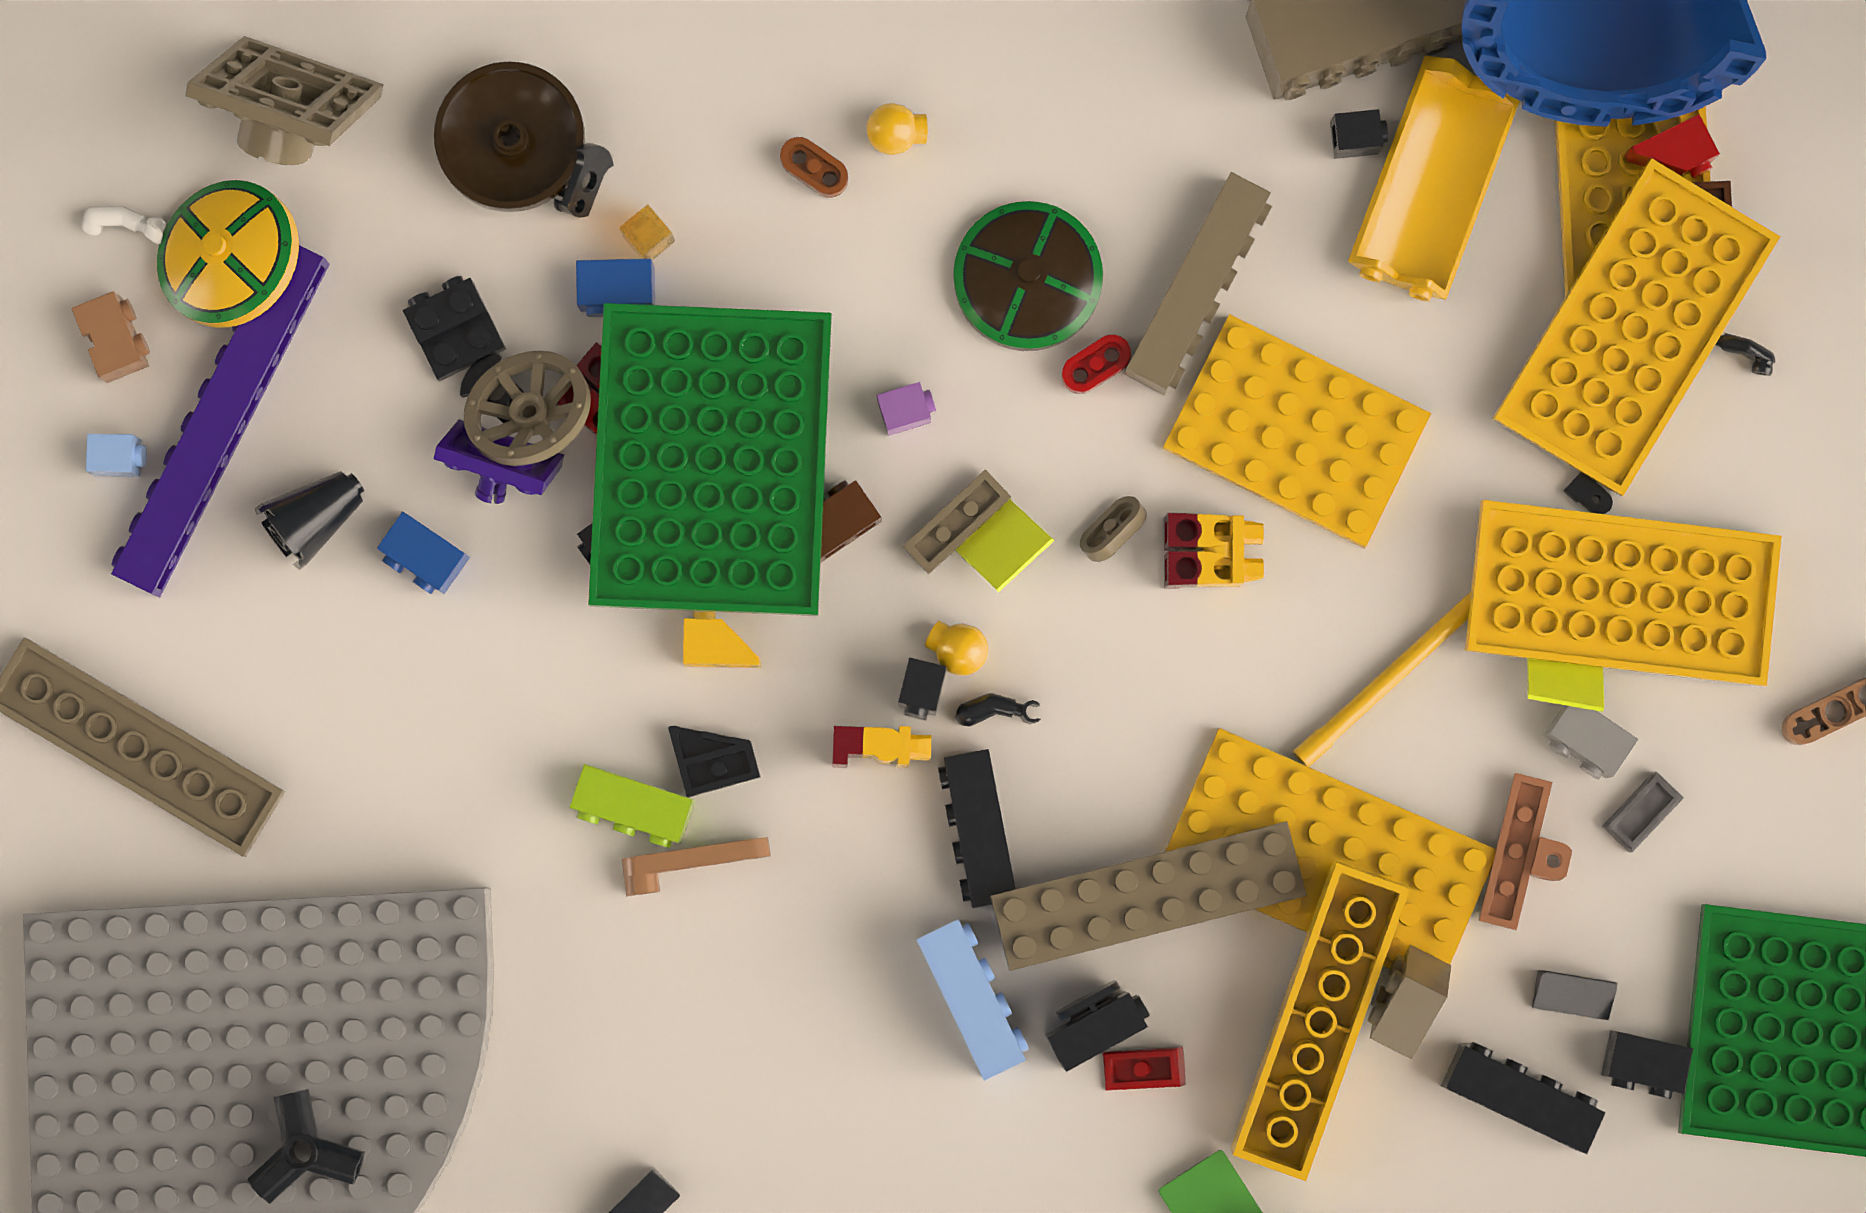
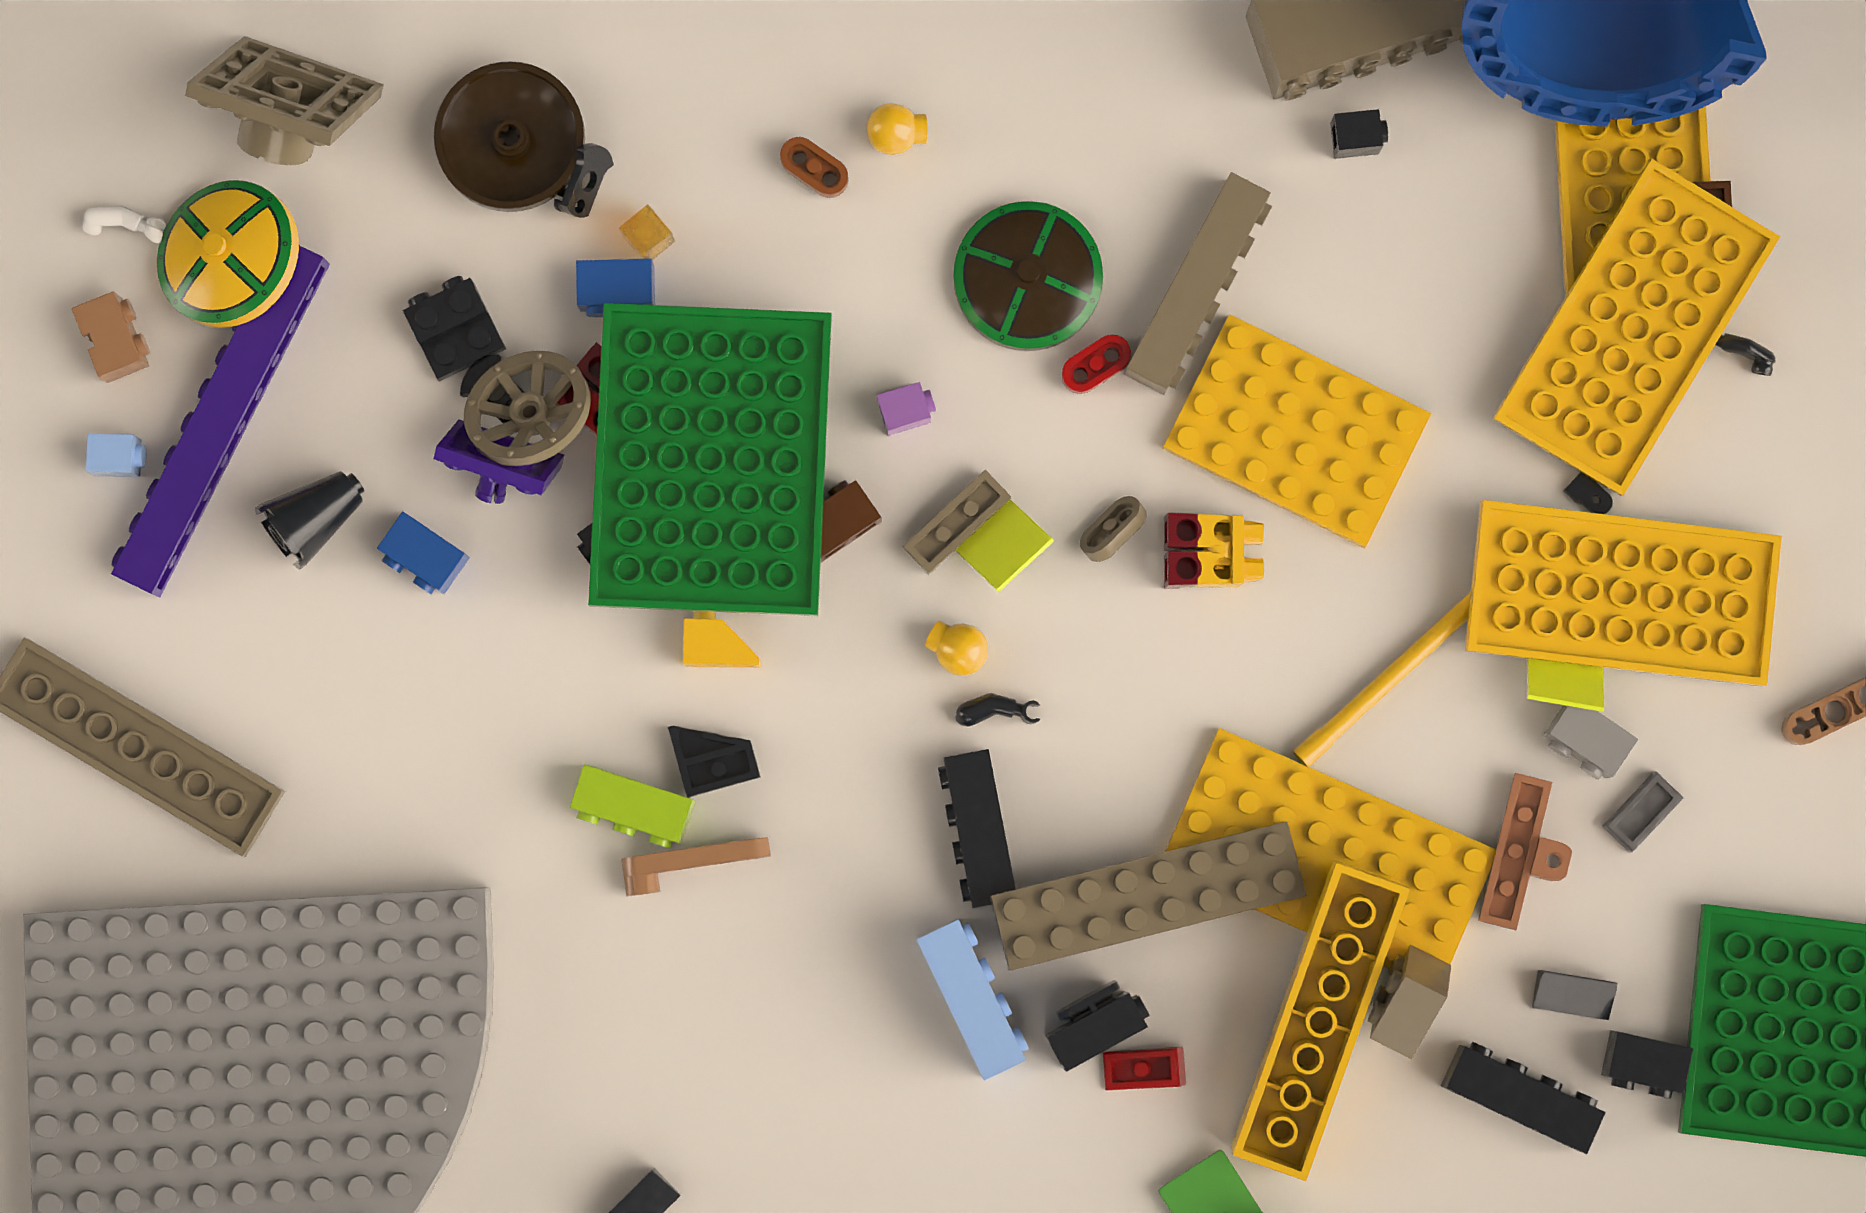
black piece [247,1089,365,1204] -> none
yellow hips [832,726,932,768] -> none
black brick [898,657,947,721] -> none
yellow cylinder [1348,56,1520,302] -> none
red slope [1624,114,1720,179] -> none

